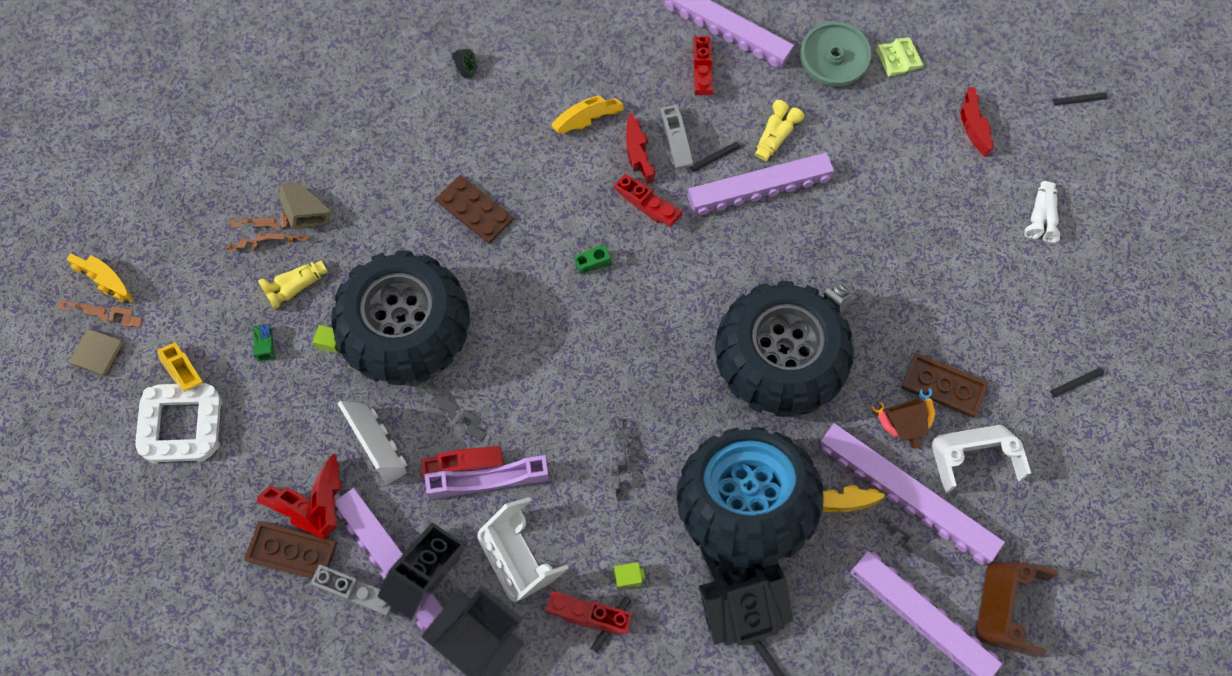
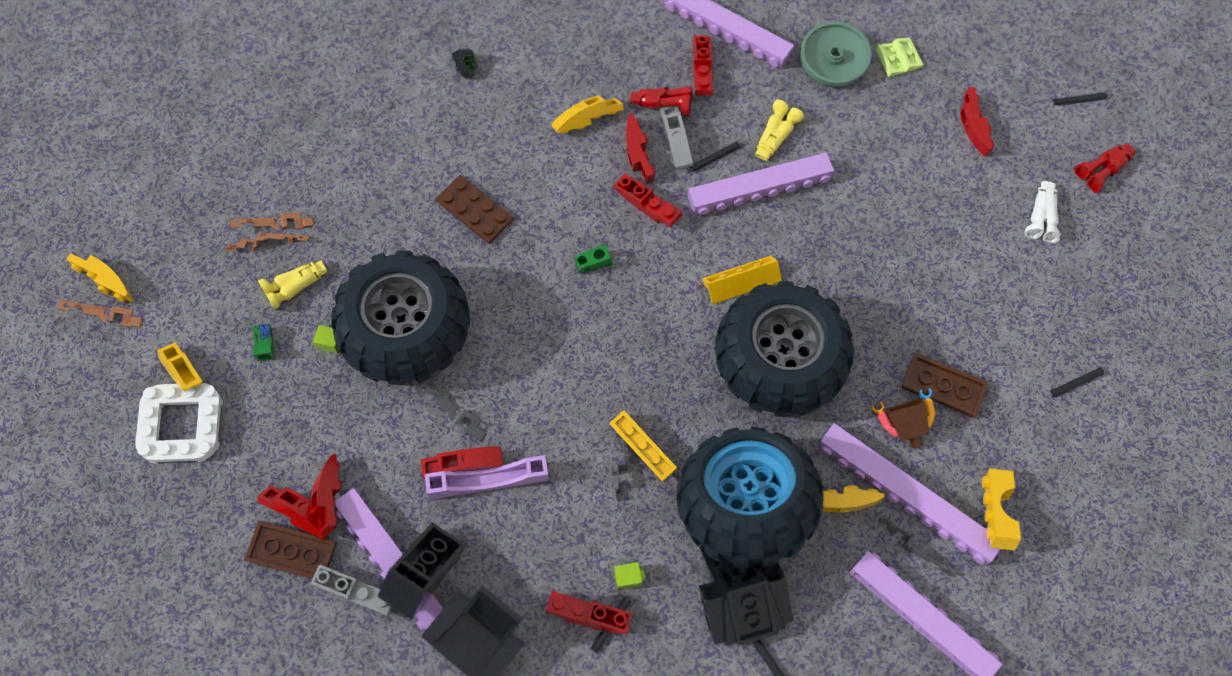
dark tan slope [68,329,124,376] -> none
dark tan slope [279,182,330,229] -> none
white slope [337,401,408,485] -> none
white windscreen [478,497,569,602] -> none
light grey slope [824,284,857,312] -> none
white windscreen [932,425,1031,494] -> none
reddish brown windscreen [976,562,1058,658] -> none
none -> yellow panel [609,410,678,482]
none -> red piece [630,86,693,116]
none -> yellow panel [702,256,782,304]
none -> yellow arch [982,468,1021,550]
none -> red piece [1074,143,1136,193]

